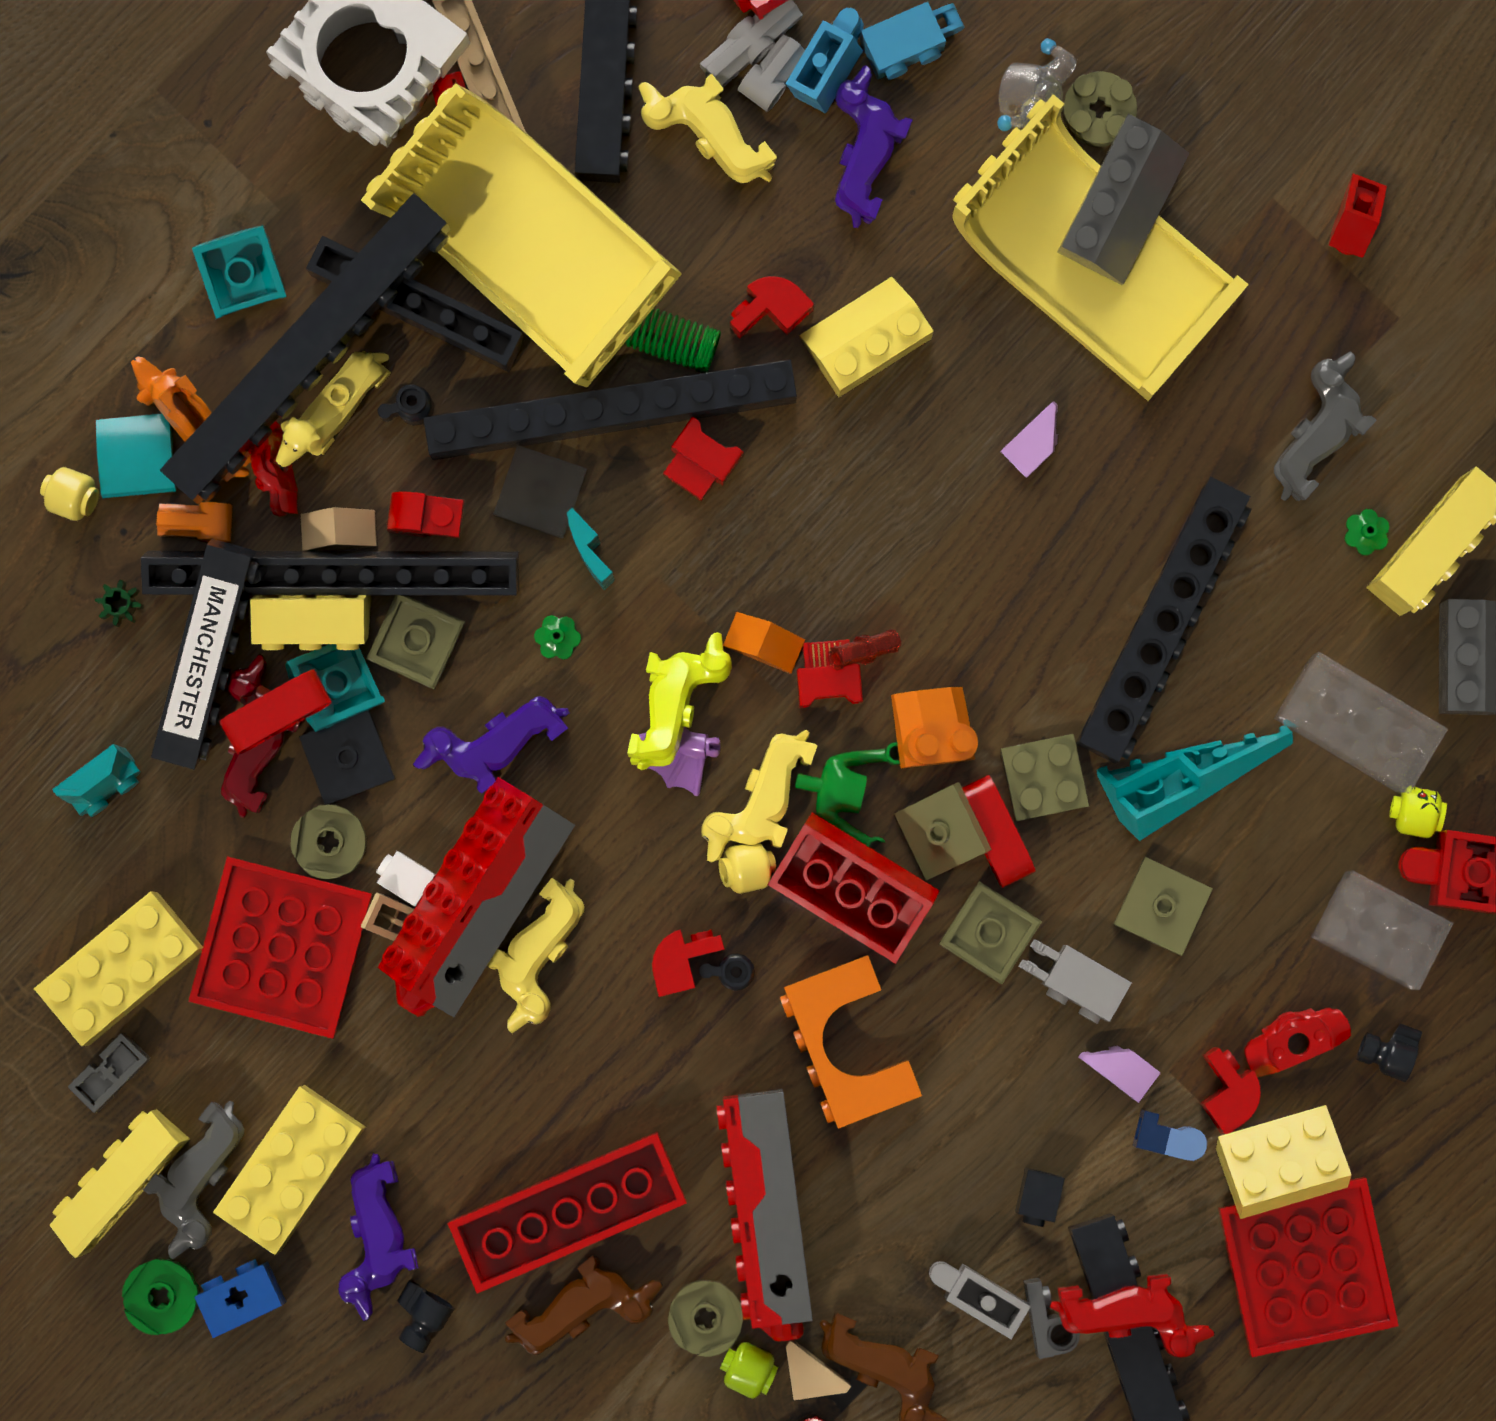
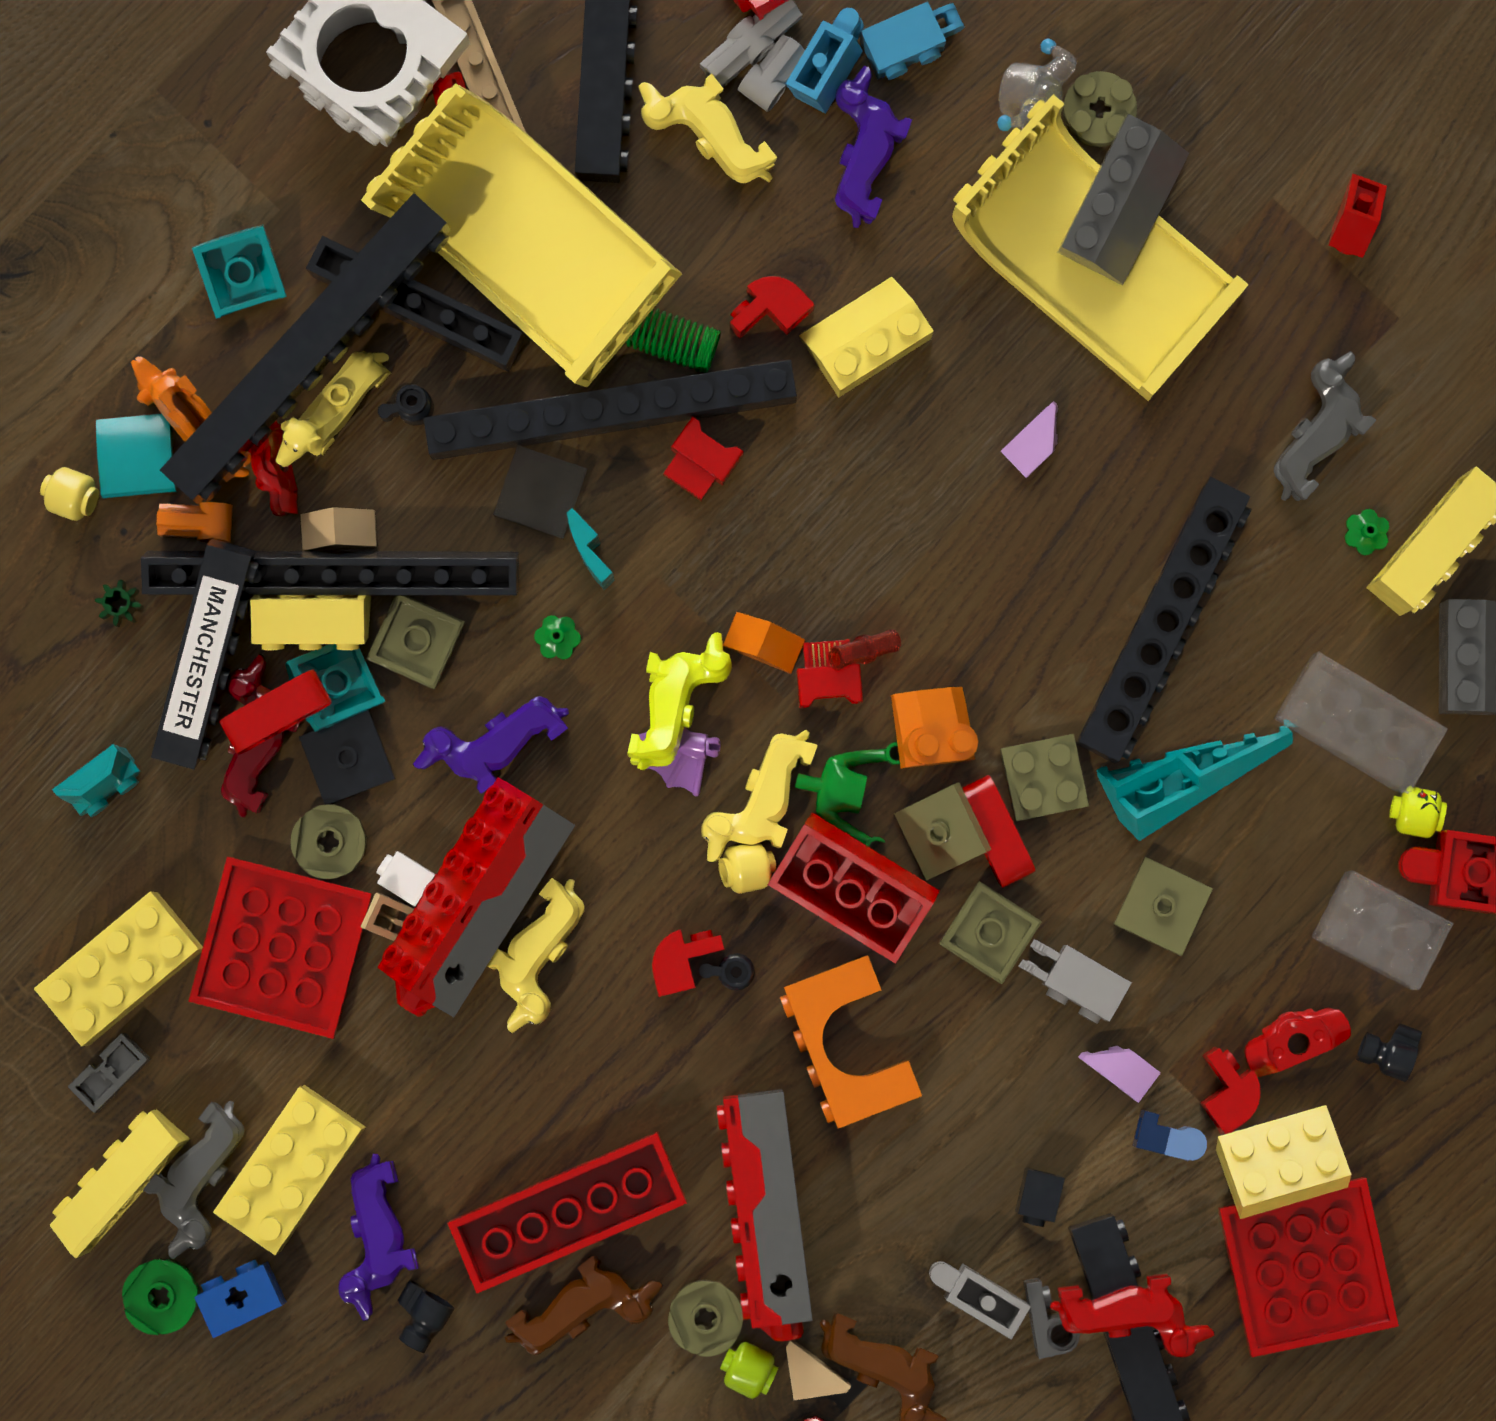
red brick [387,492,464,538] -> none

